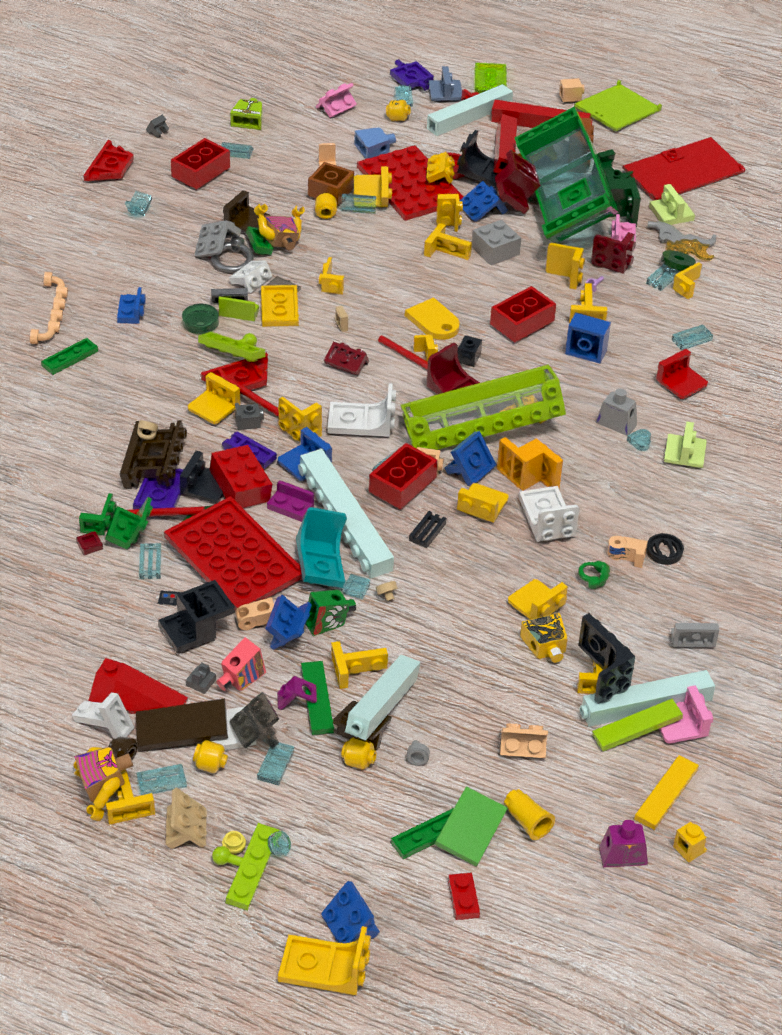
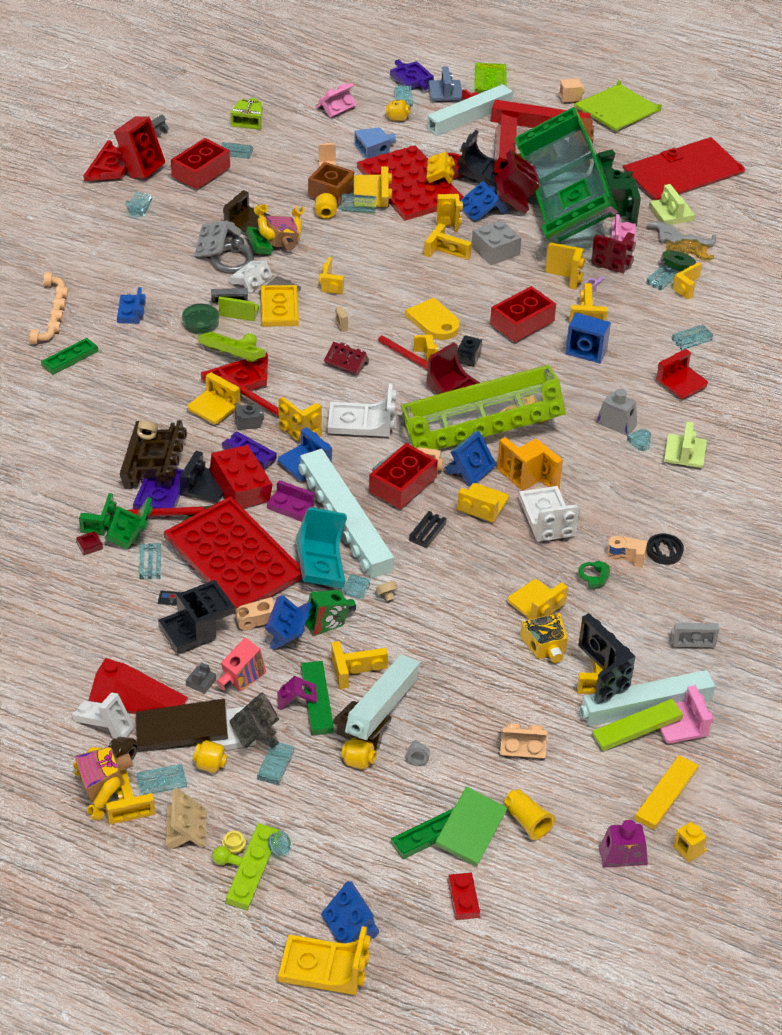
none -> red brick [114,116,166,178]

